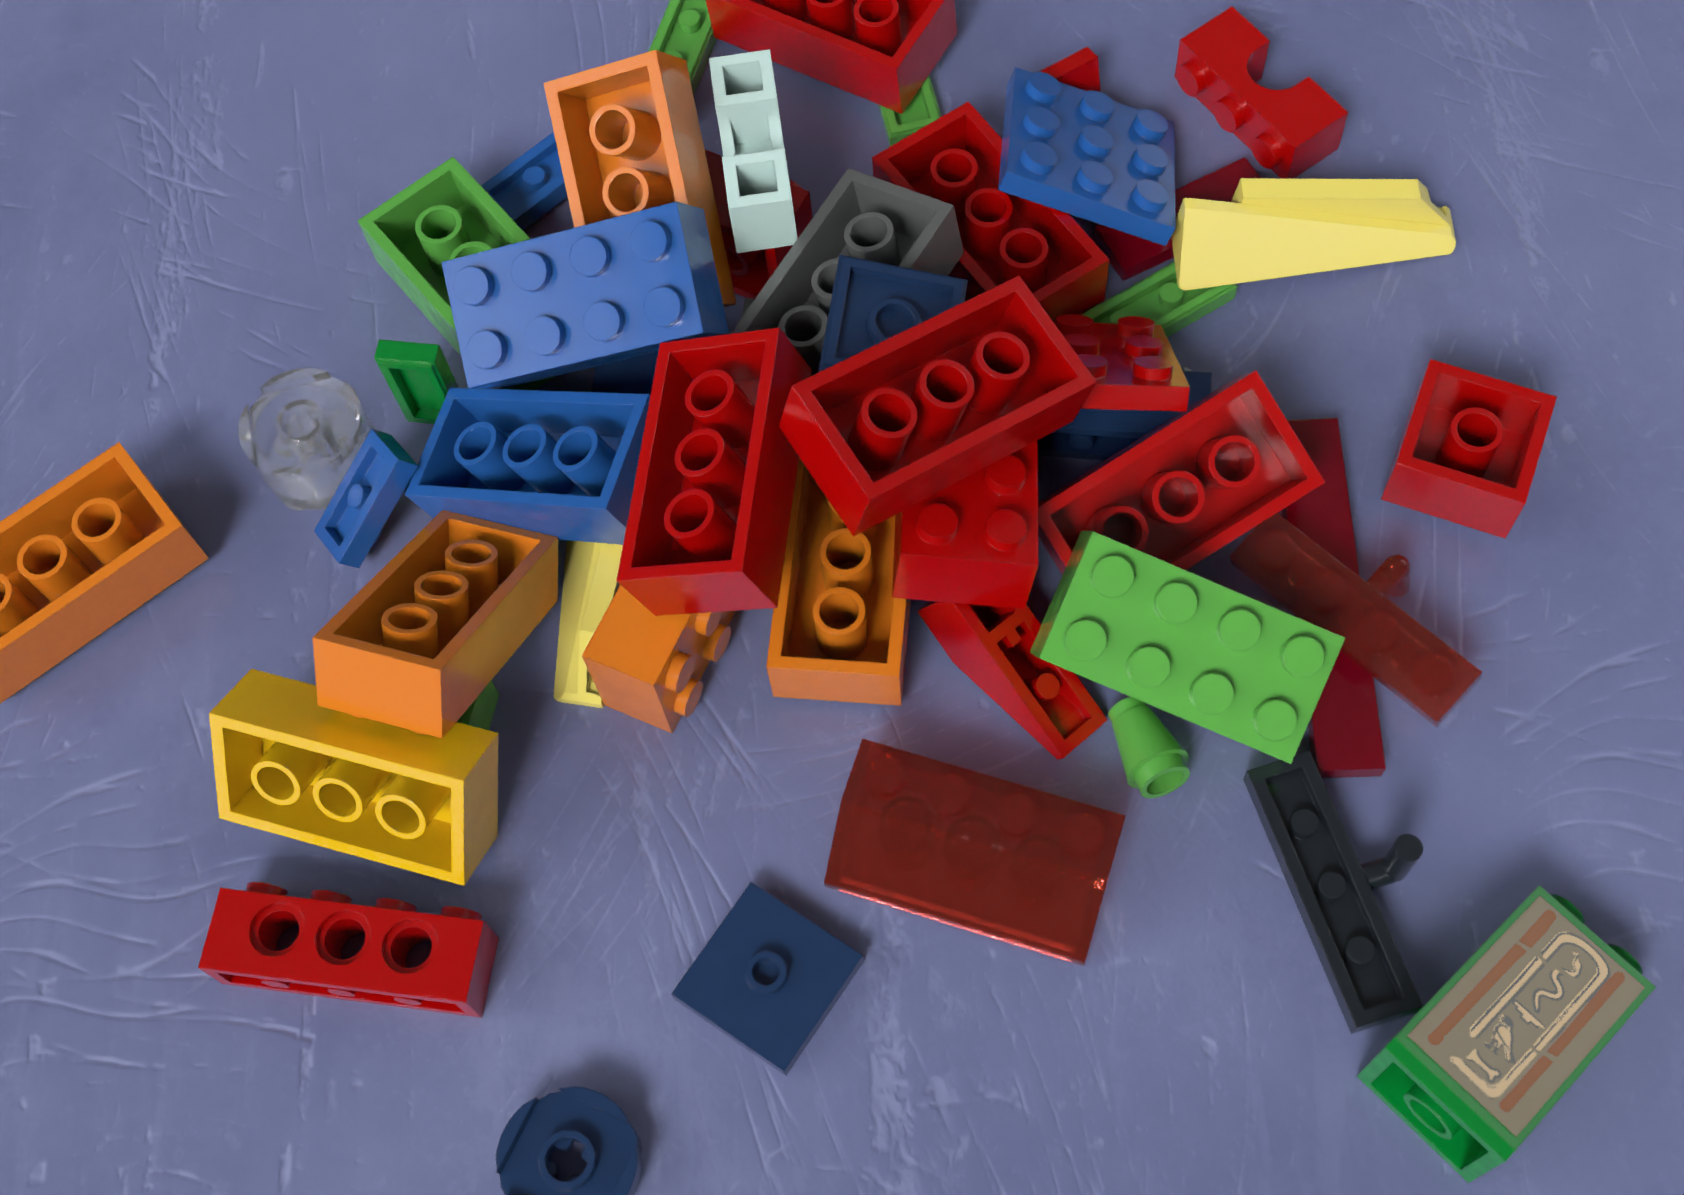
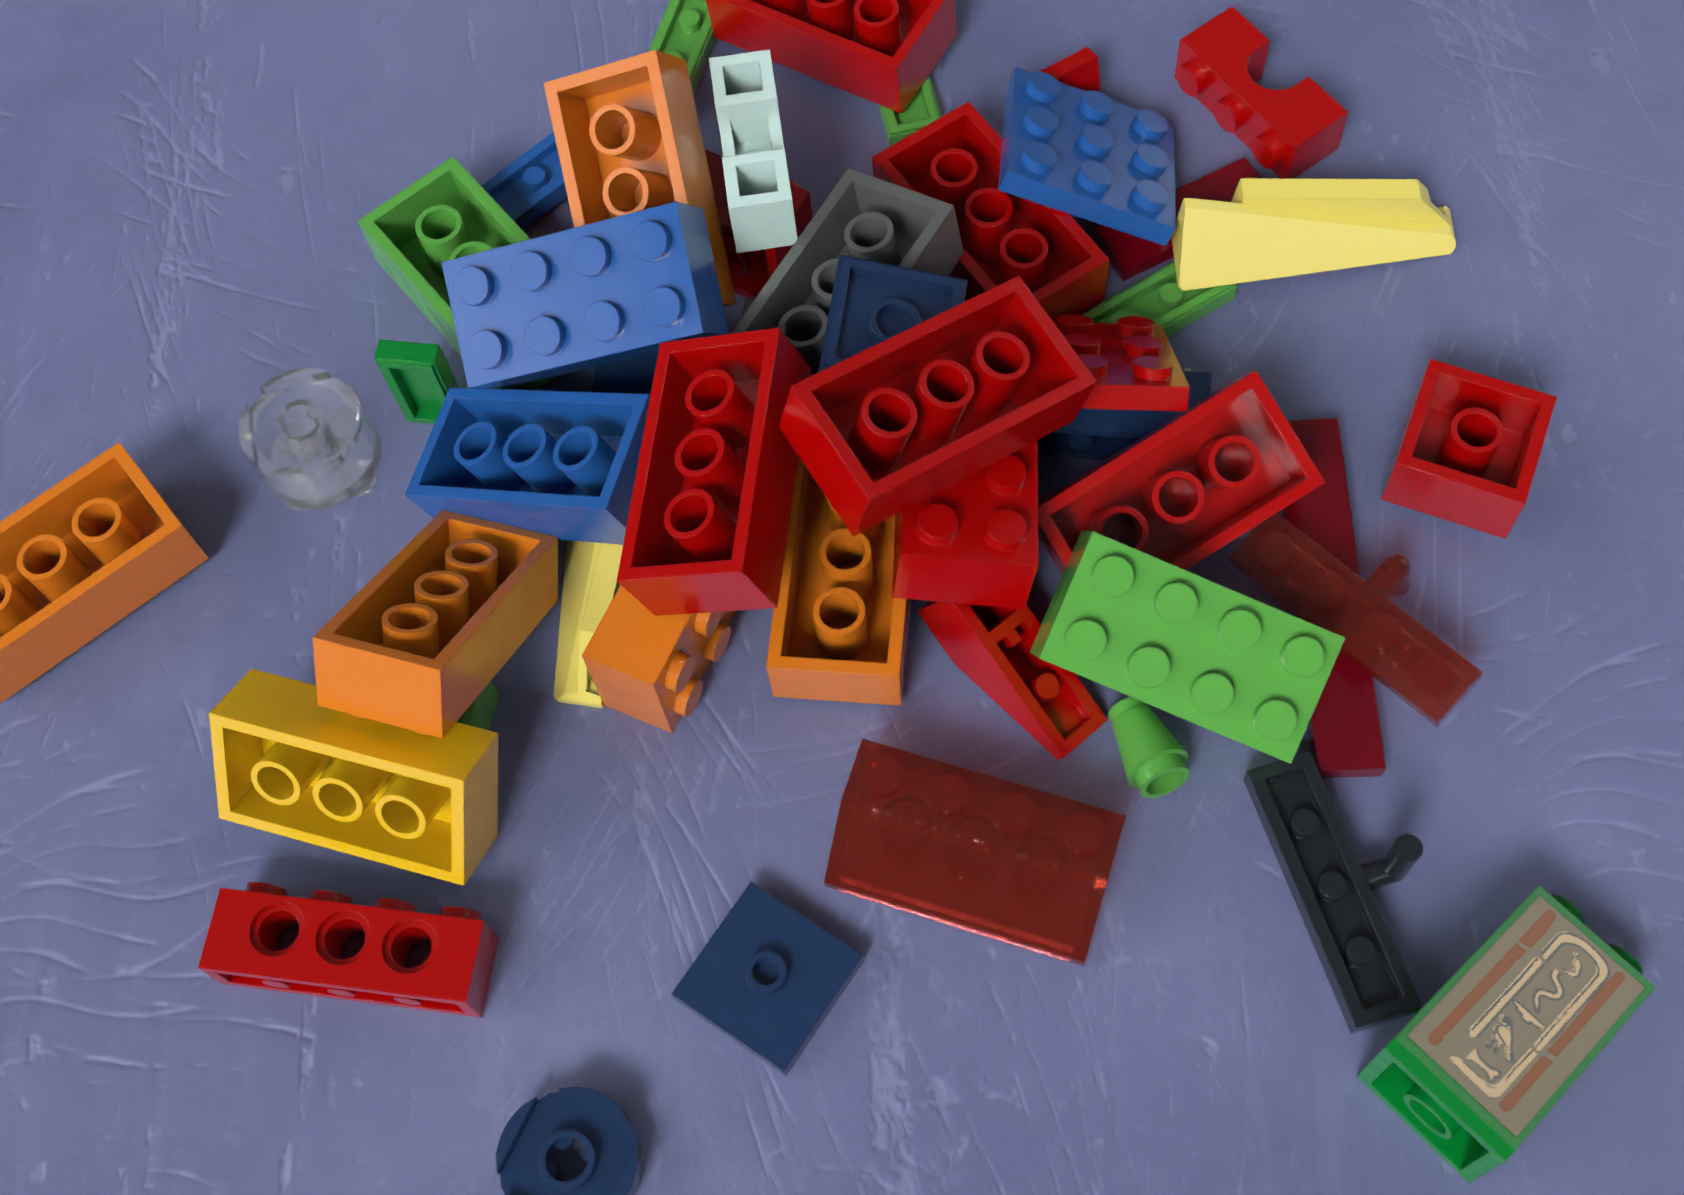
blue plate [314,428,418,568] -> none

